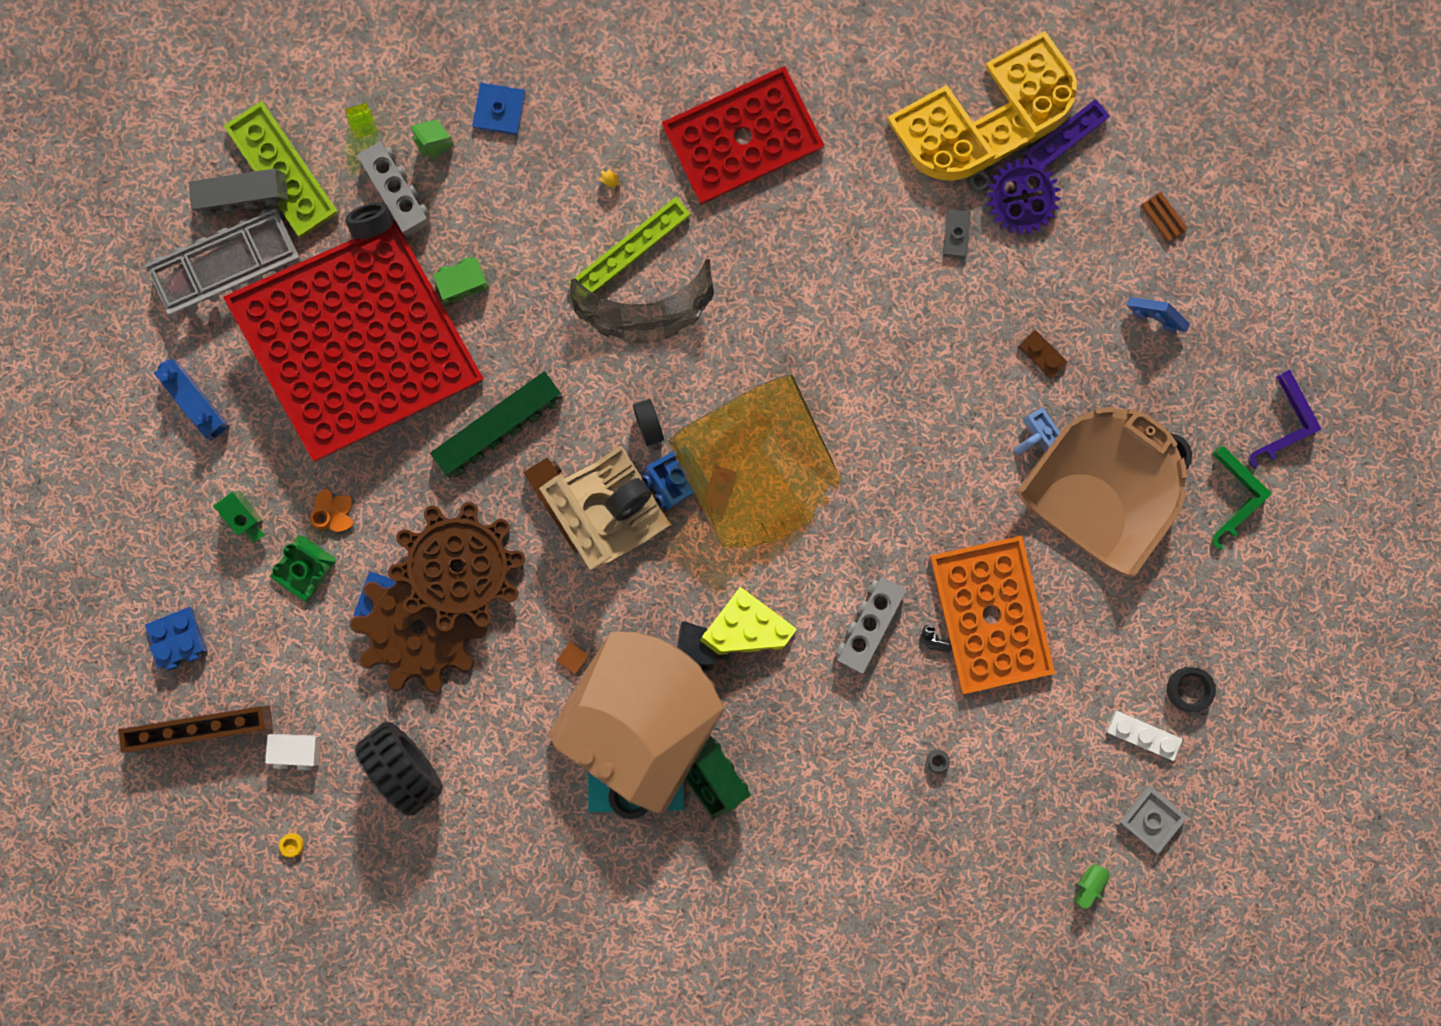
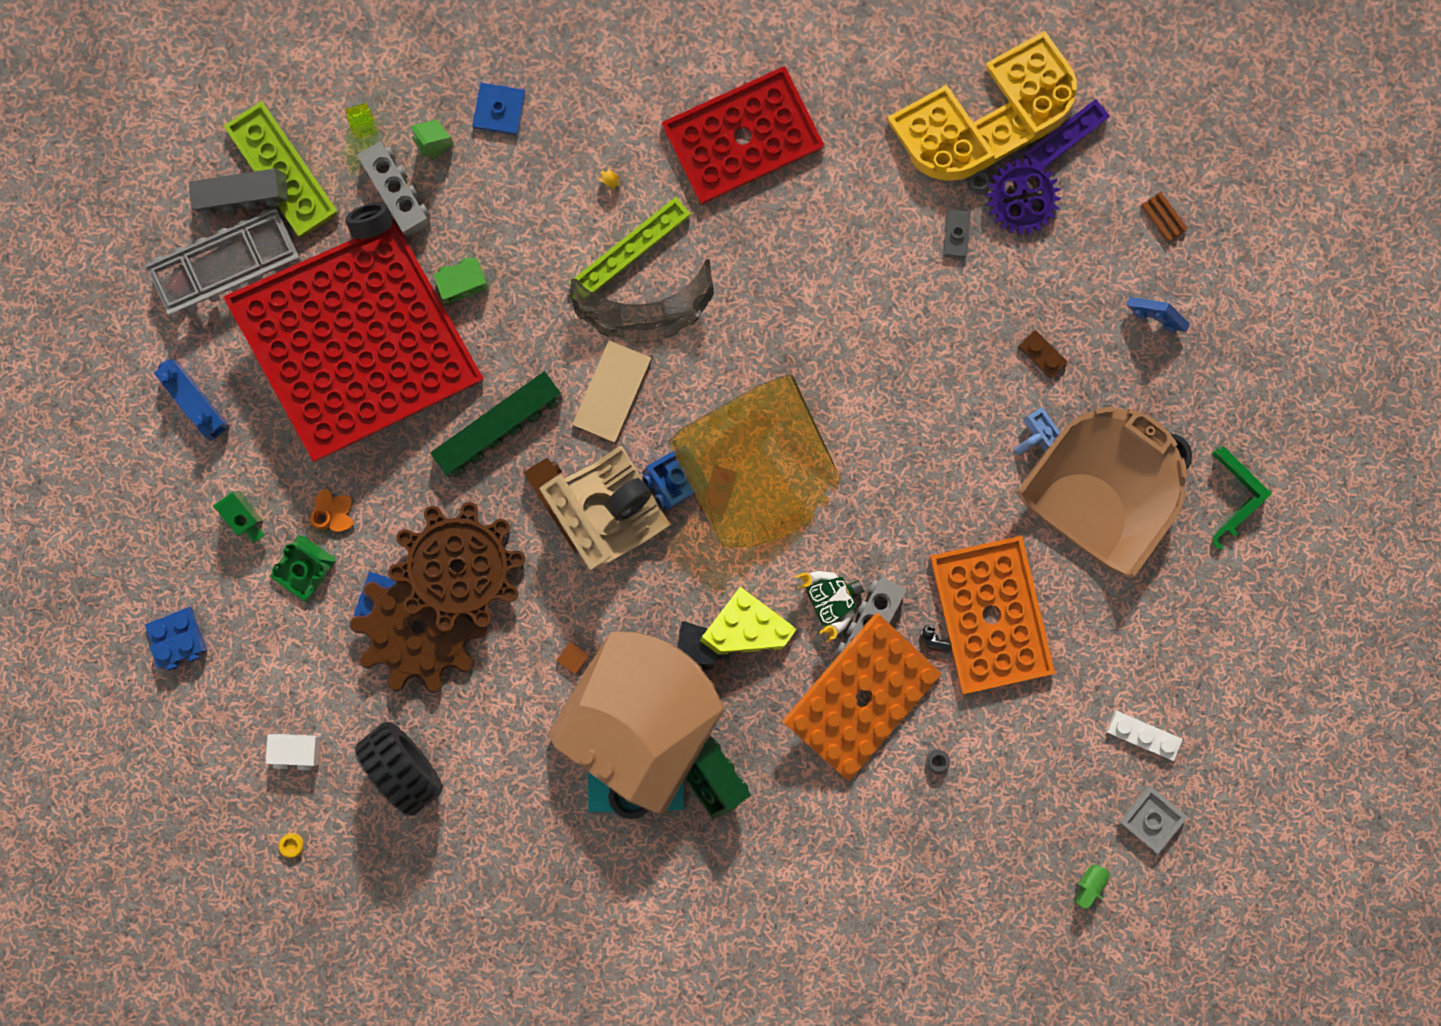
reddish brown brick [118,705,273,753] -> none
black tyre [633,399,664,446] -> none
black tyre [1167,667,1216,712] -> none
dark purple hinge [1249,370,1321,469] -> none
none -> tan tile [572,340,652,443]
none -> orange plate [782,613,942,781]
none -> torso [795,571,865,643]

